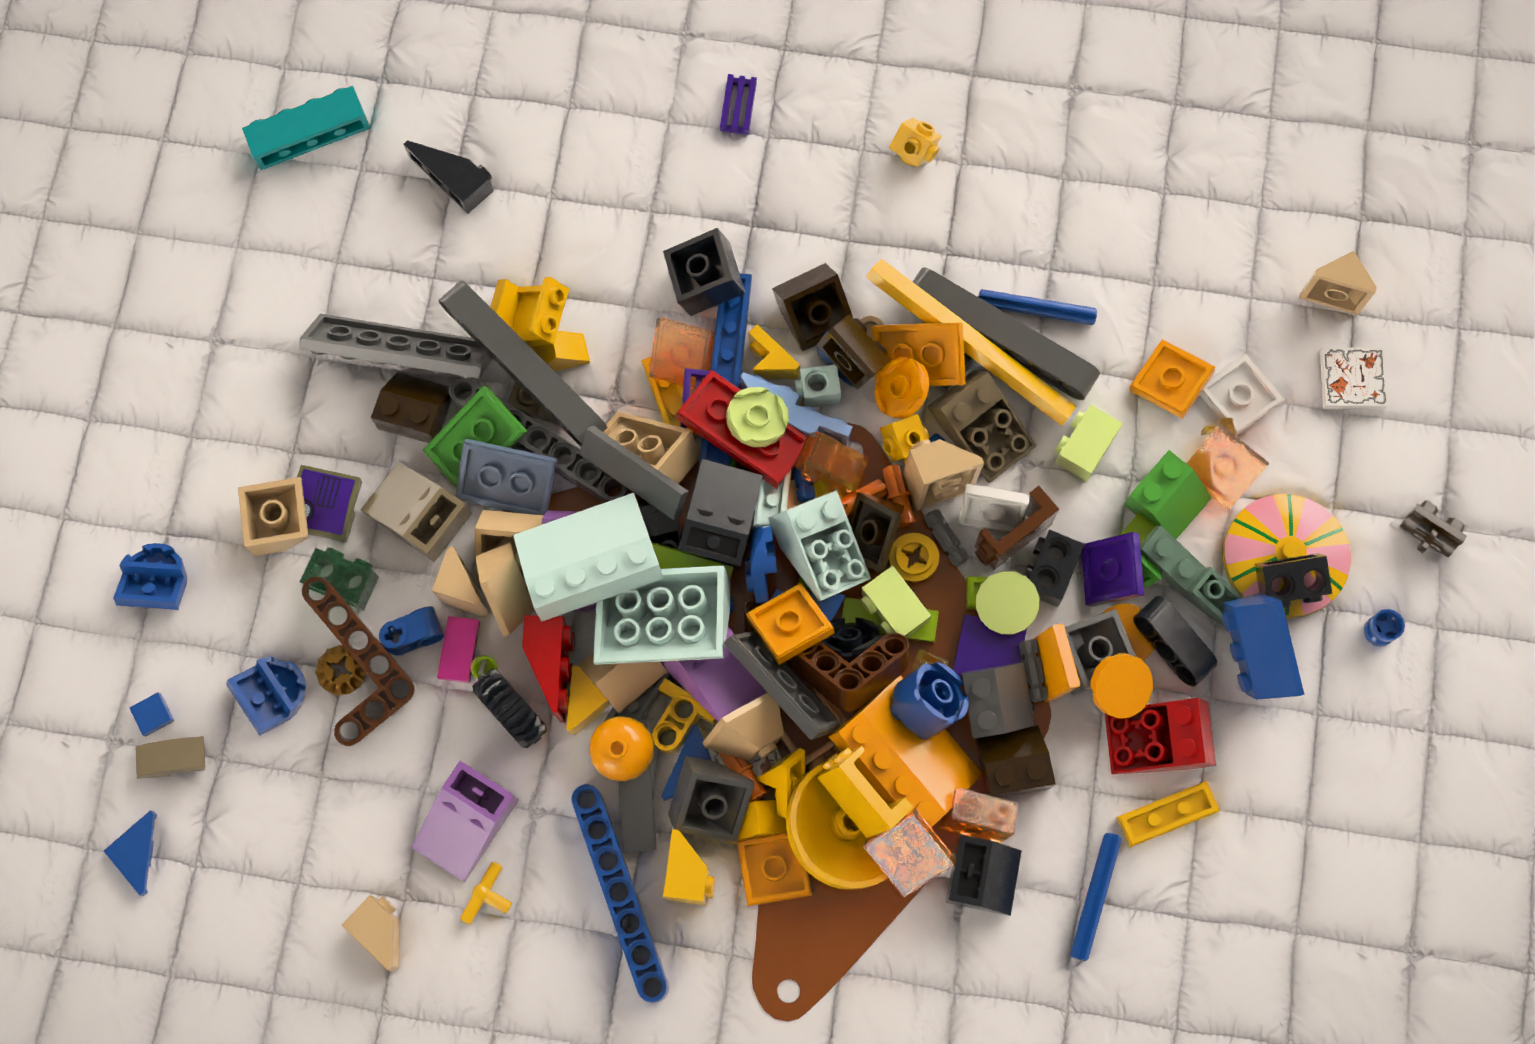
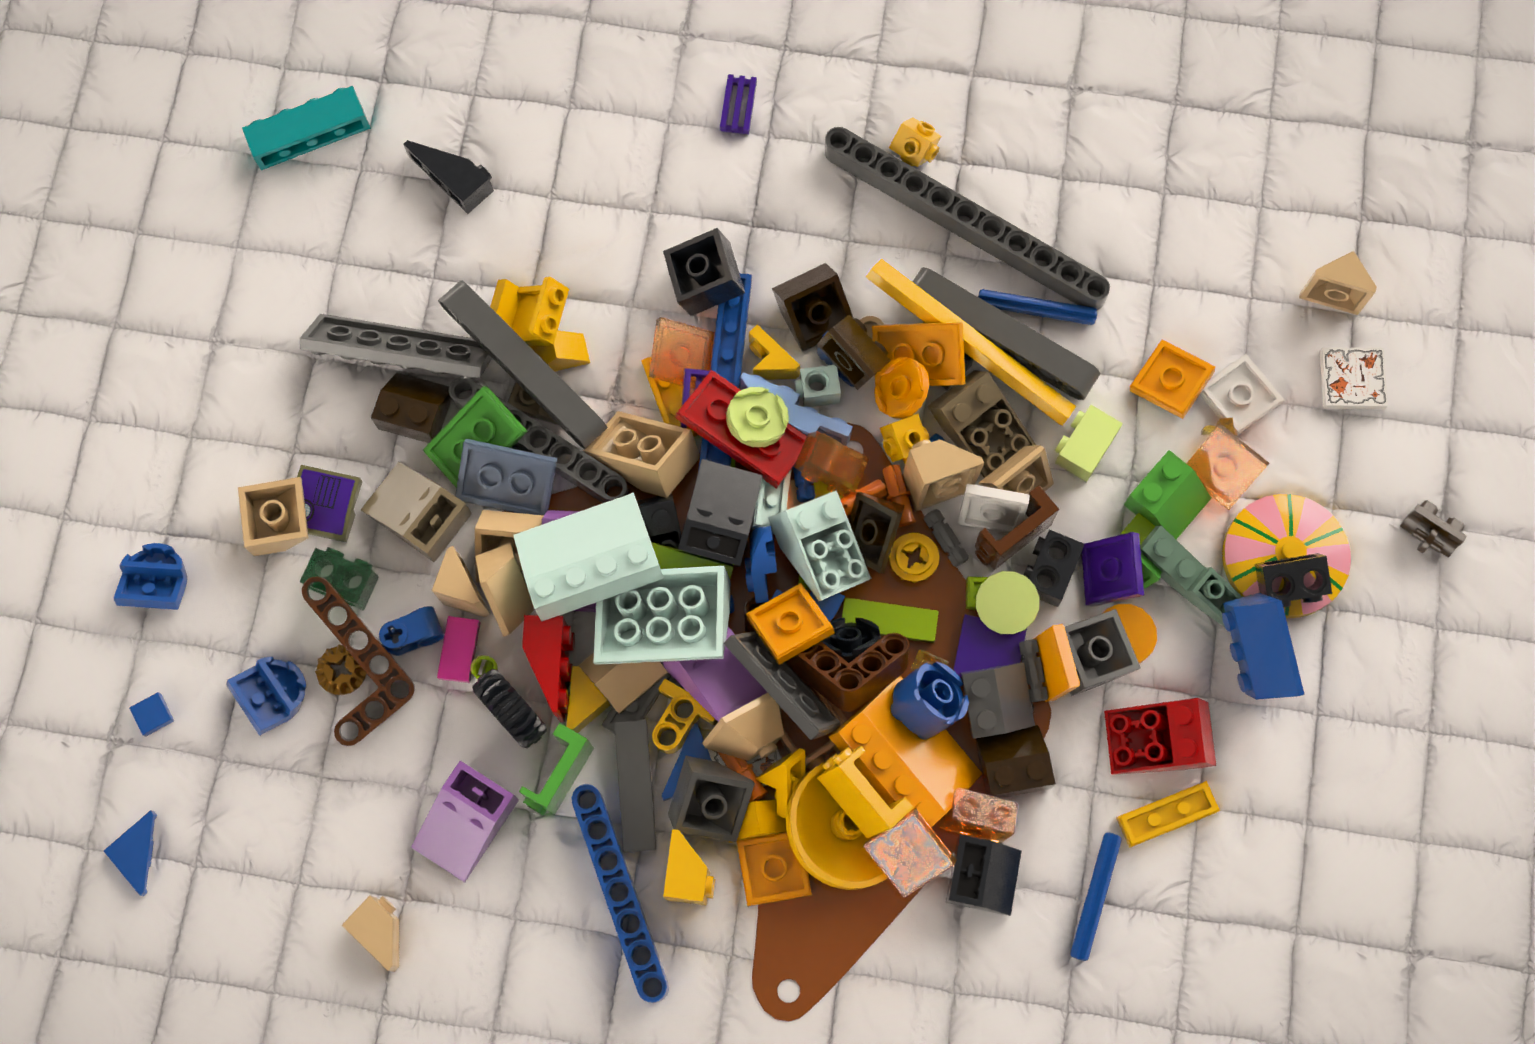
dark tan slope [135,736,206,779] -> none
yellow piece [460,862,512,925] -> none
dark grey tile [579,426,688,520] -> none
light orange cylinder [589,716,654,781] -> none
yellowish green brick [860,566,931,638] -> none
light orange tile [1090,653,1153,719] -> none
black beam [1133,596,1217,687] -> none
blue wheel [1364,609,1405,647] -> none
none -> bright green panel [519,723,594,816]
none -> dark grey beam [825,127,1110,310]
none -> tan slope [979,445,1054,494]

